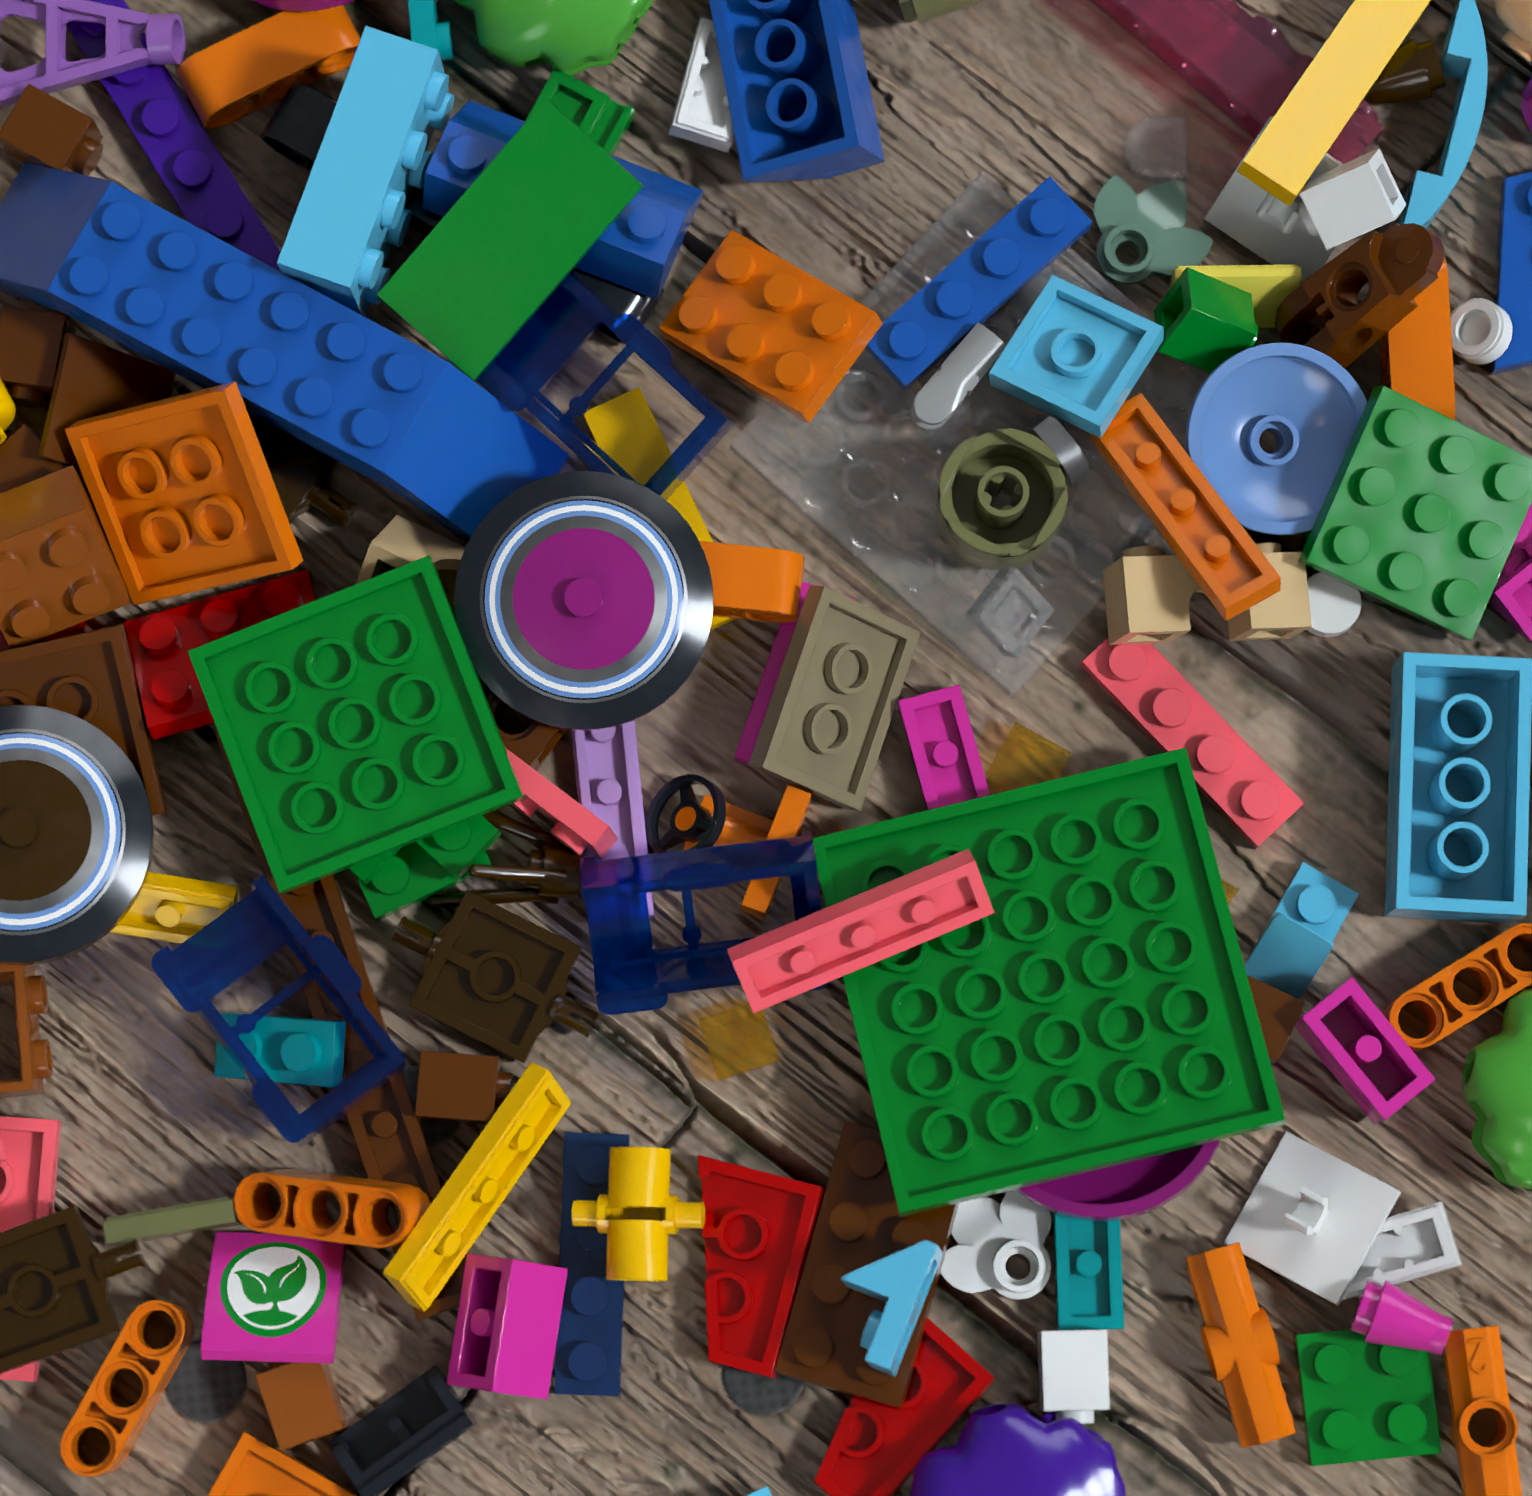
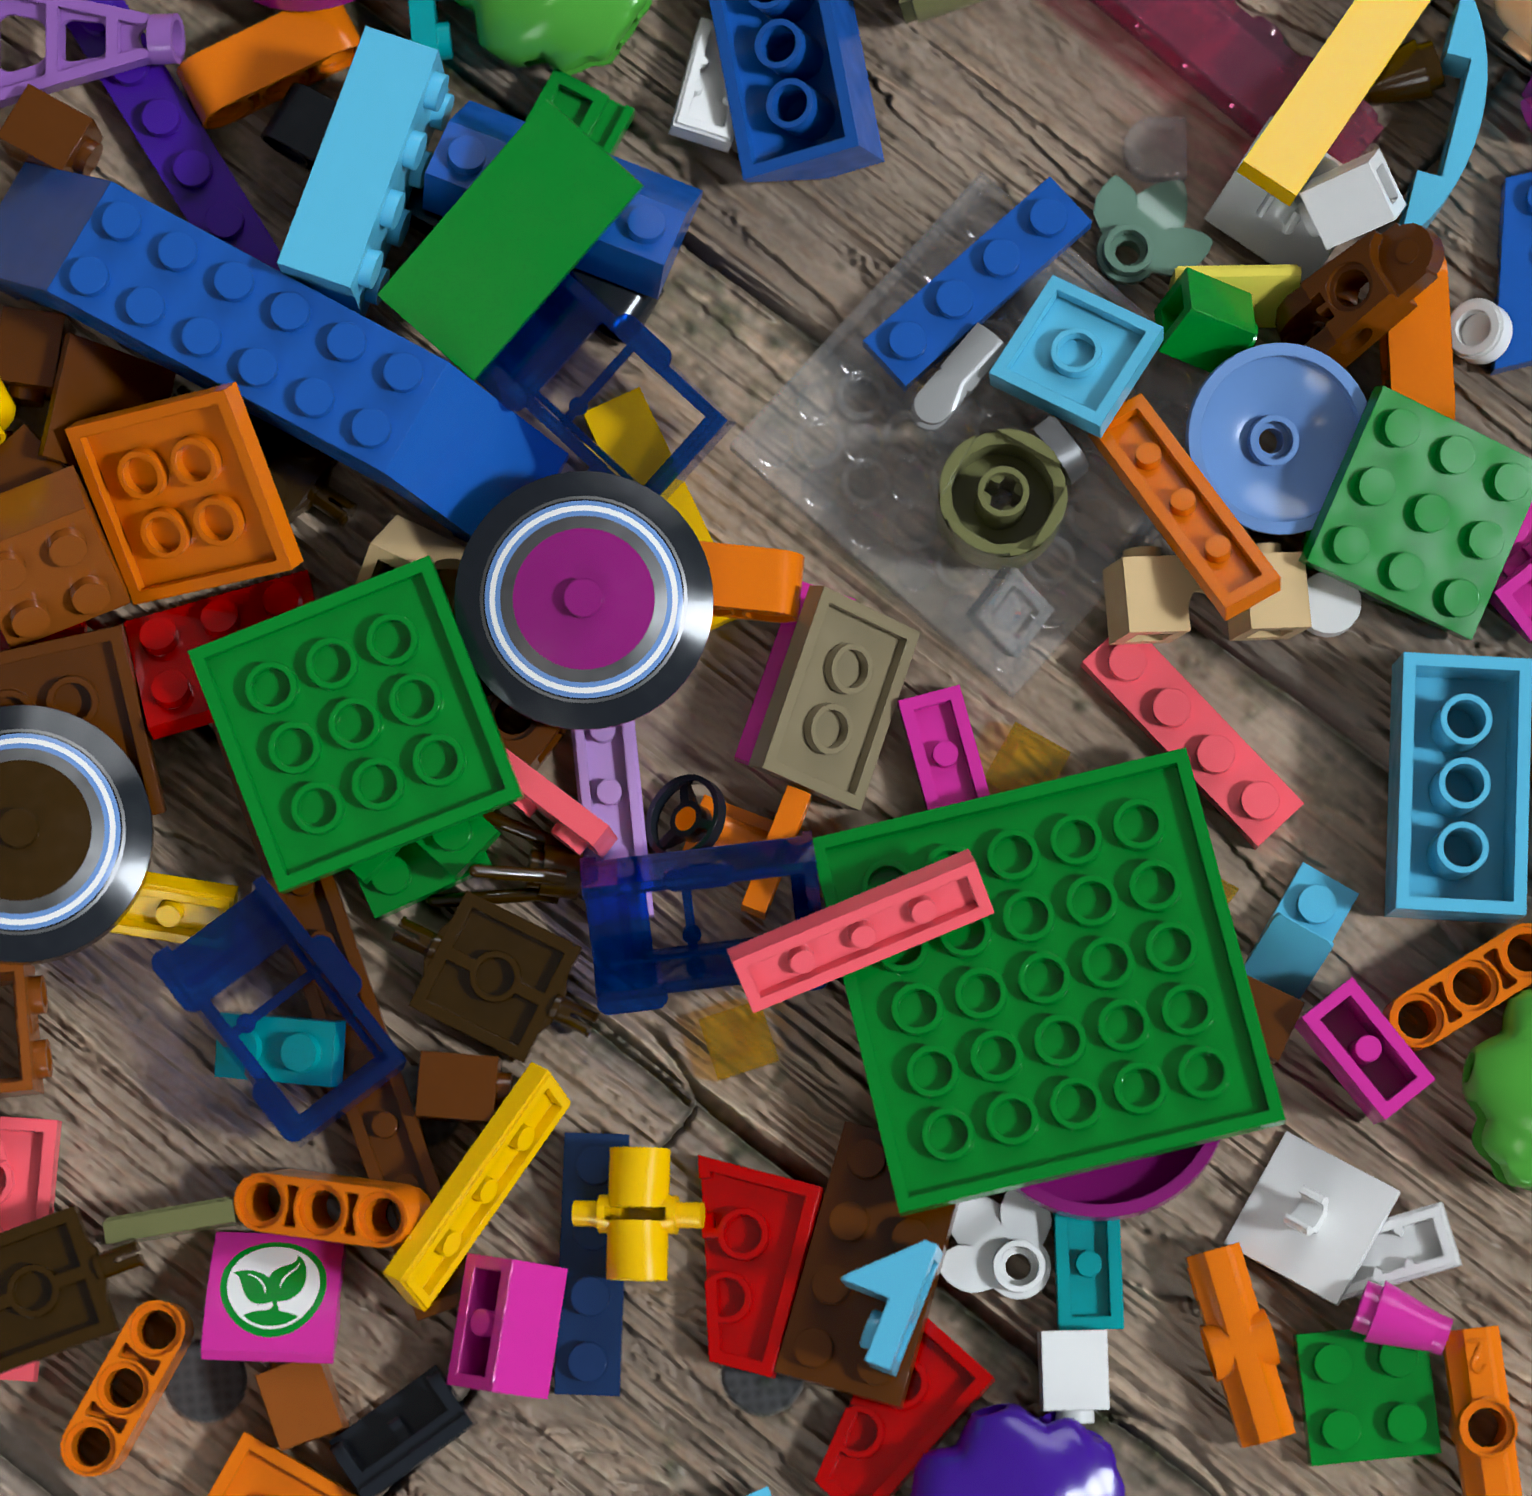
orange plate [658,230,883,424] -> none

